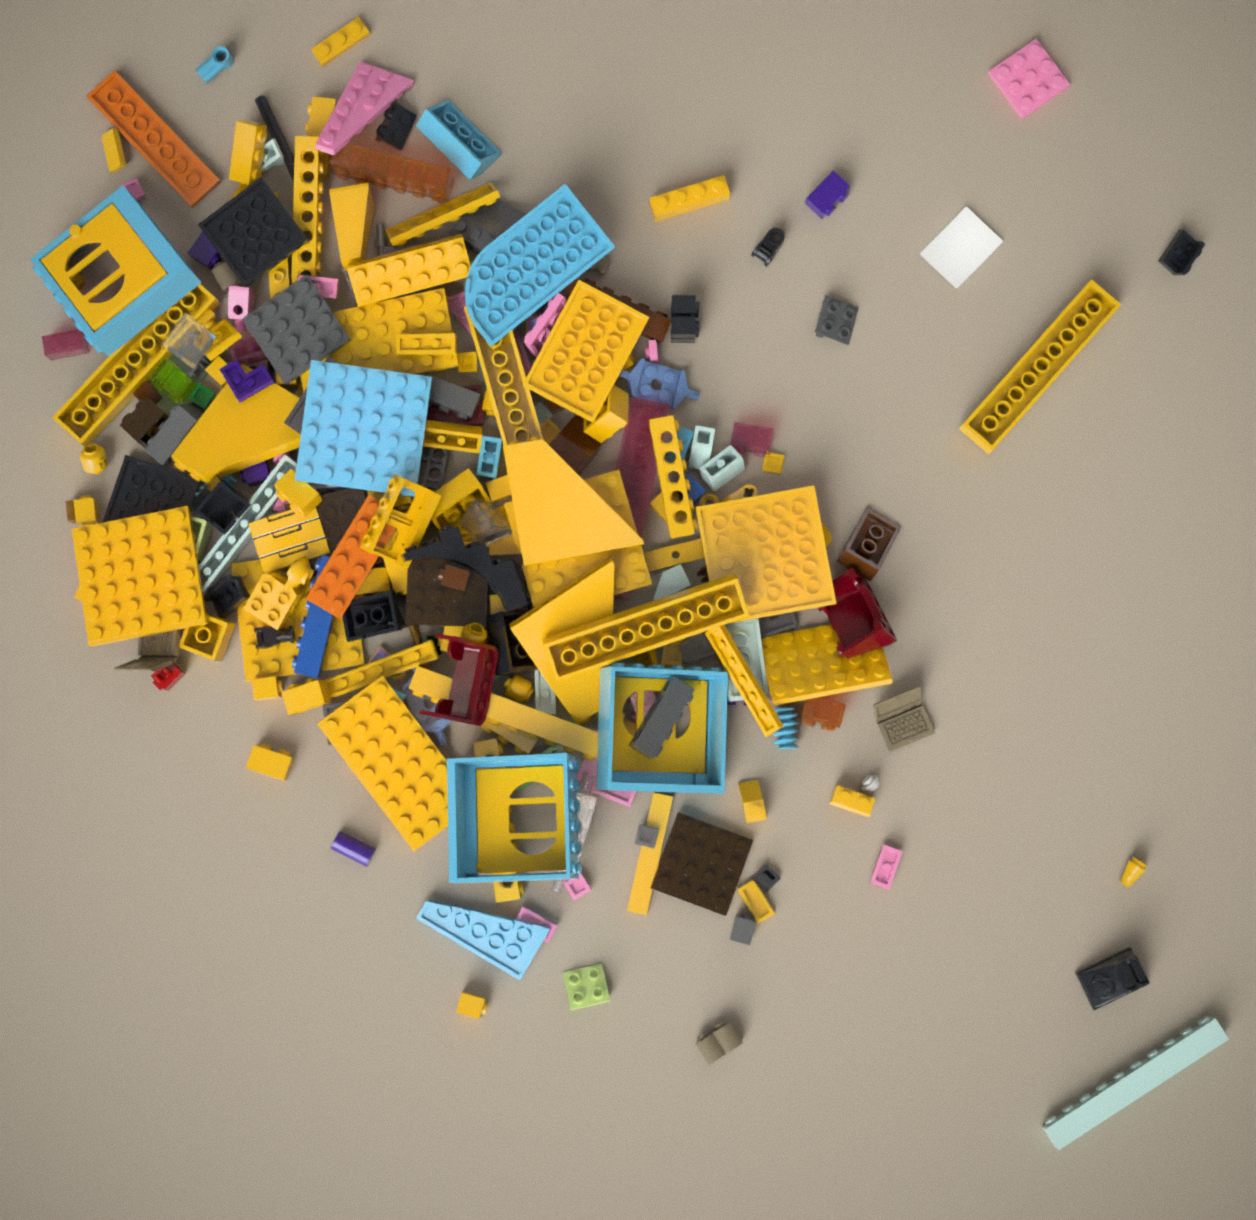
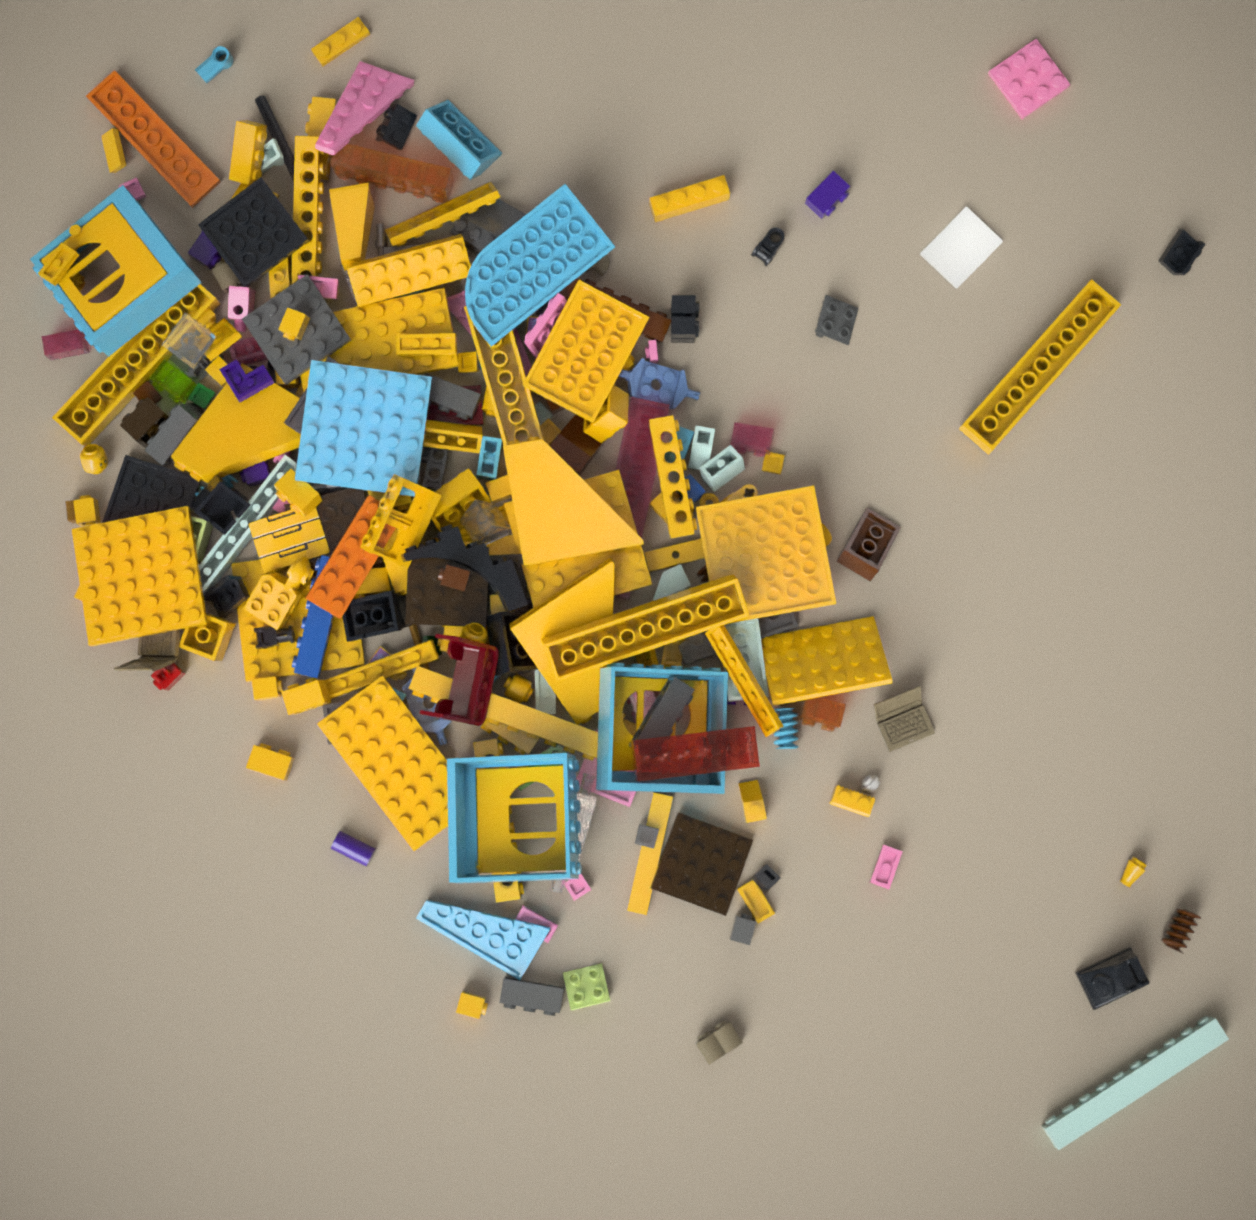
dark red windscreen [817,568,897,659] -> none
none -> yellow plate [38,242,79,286]
none -> yellow brick [278,307,310,341]
none -> dark grey brick [499,977,564,1016]
none -> clear red brick [631,726,760,781]
none -> reddish brown piece [1161,909,1201,954]

